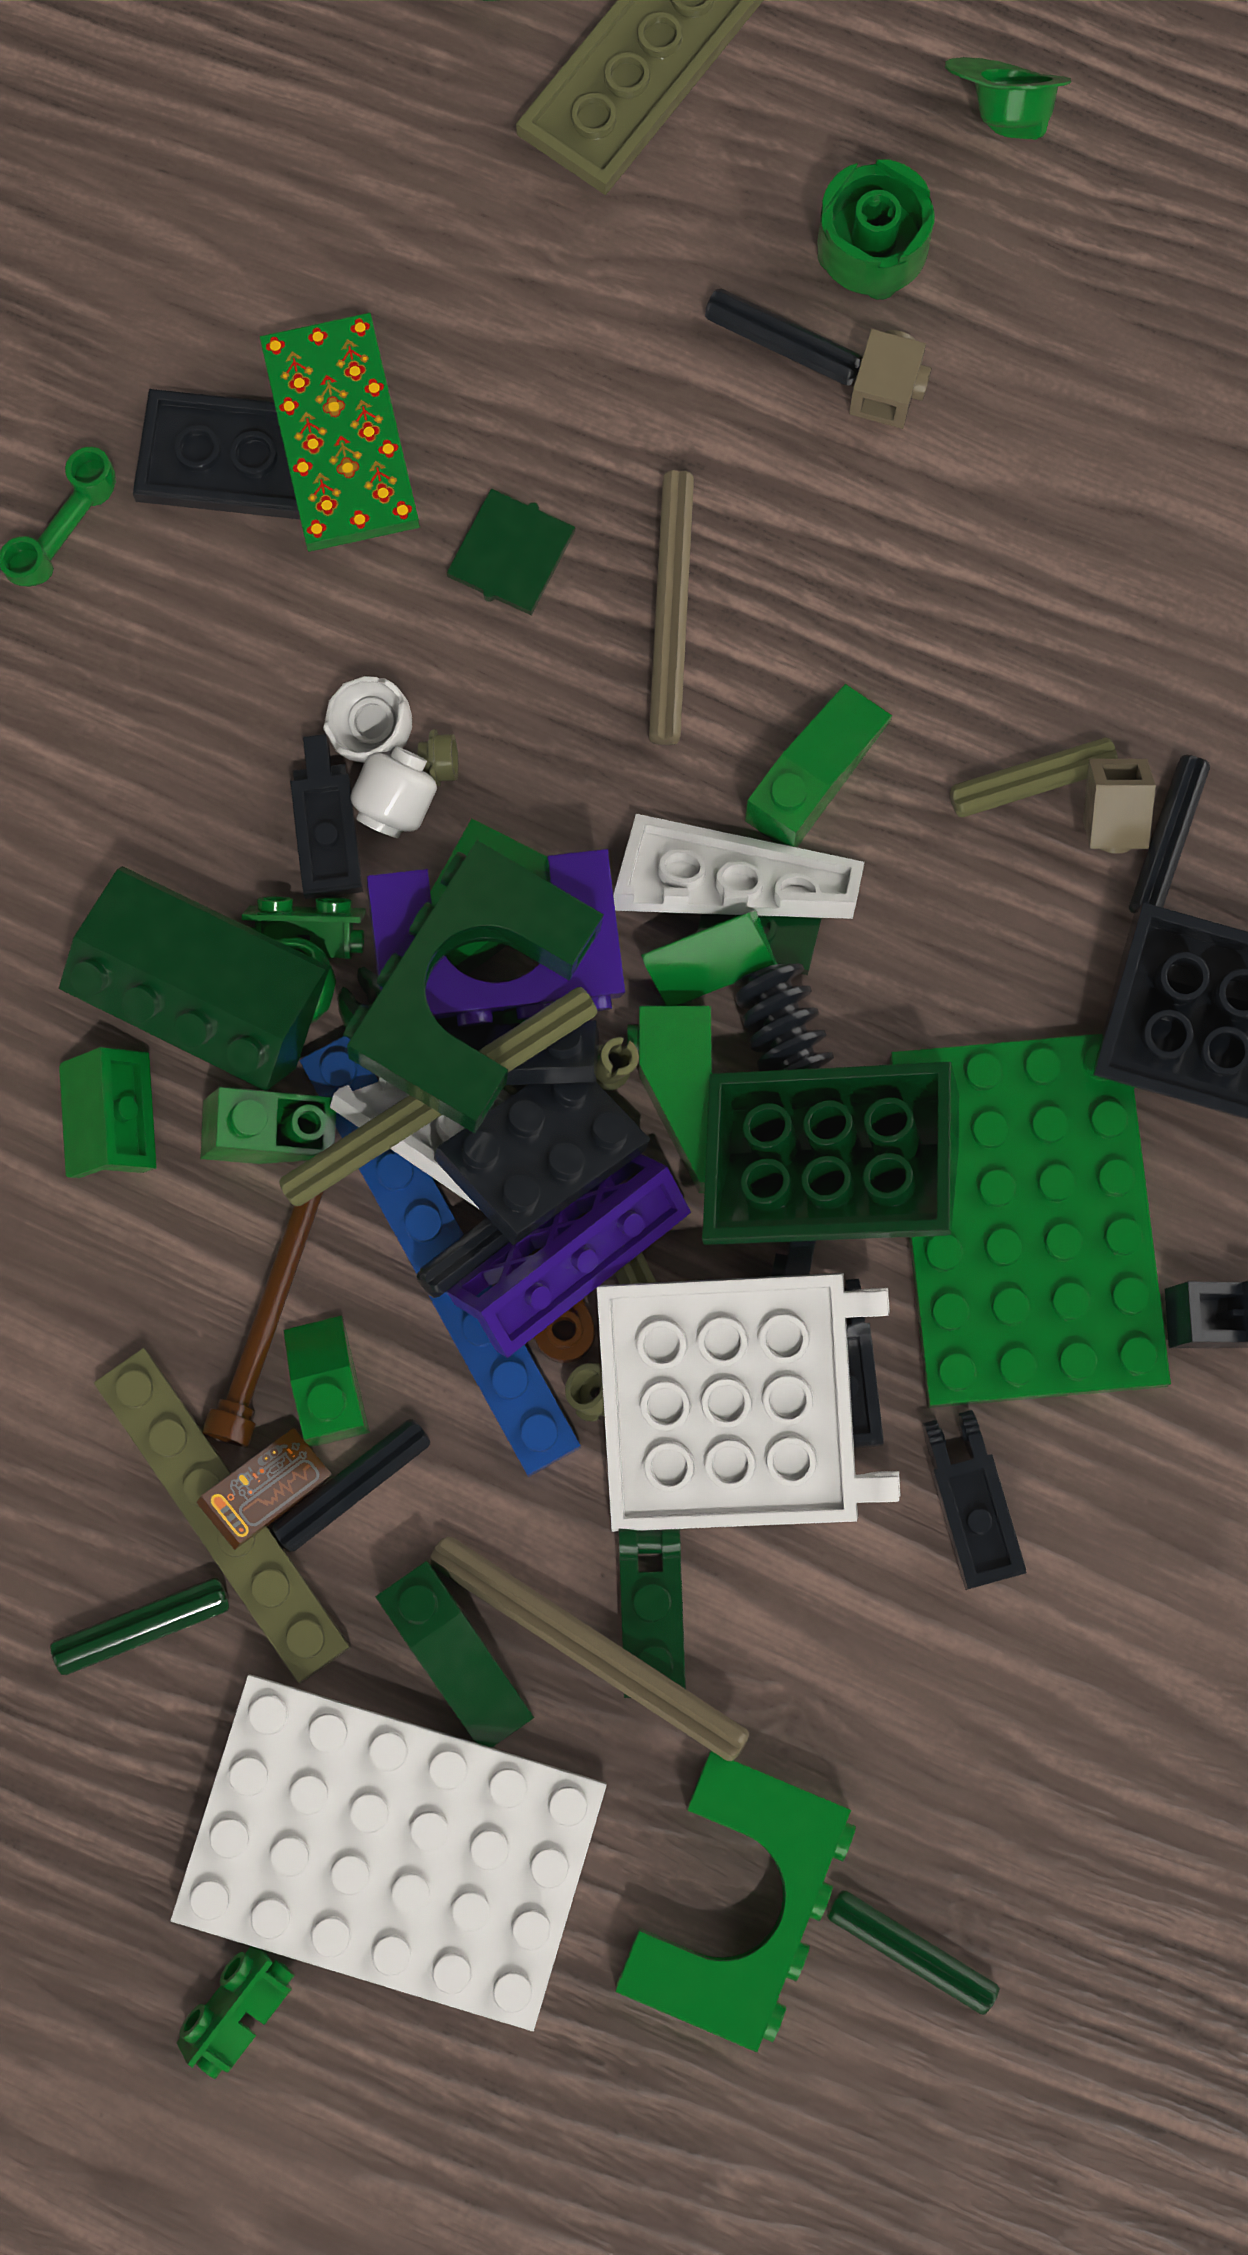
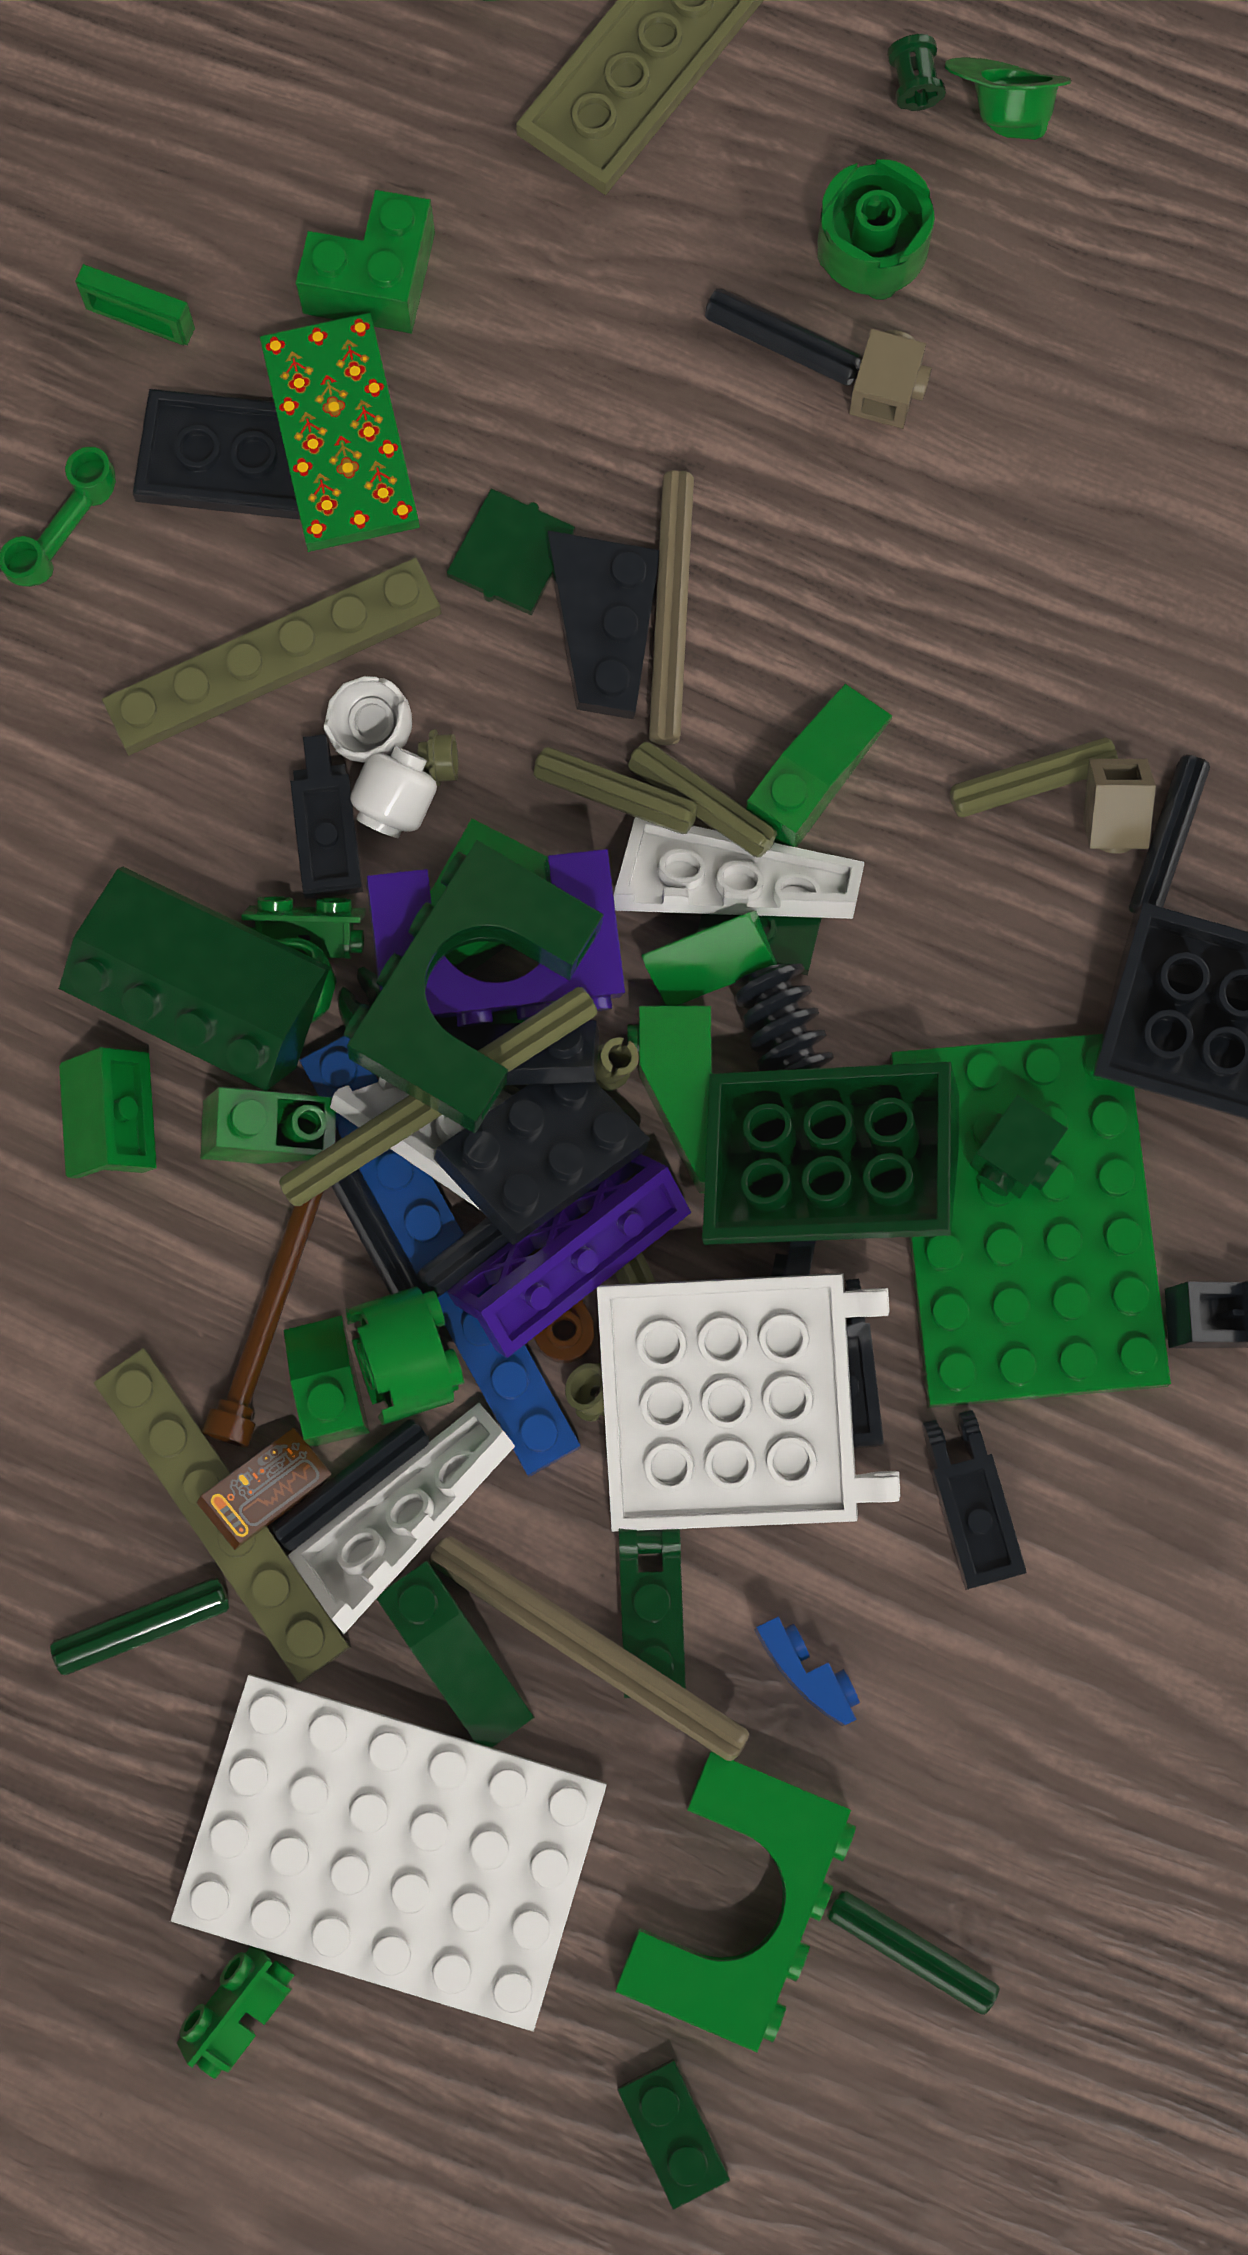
none -> green tile [75,264,195,346]
none -> olive plate [102,557,442,756]
none -> white wing [287,1403,515,1634]
none -> green brick [296,190,435,334]
none -> black axle [331,1169,426,1294]
none -> green brick [346,1286,464,1425]
none -> olive axle [534,747,698,834]
none -> black wing [546,530,659,719]
none -> dark green plate [617,2059,730,2210]
none -> olive axle [628,742,777,857]
none -> blue slope [754,1616,860,1726]
none -> dark green bush [887,34,946,111]
none -> dark green brick [970,1094,1068,1198]

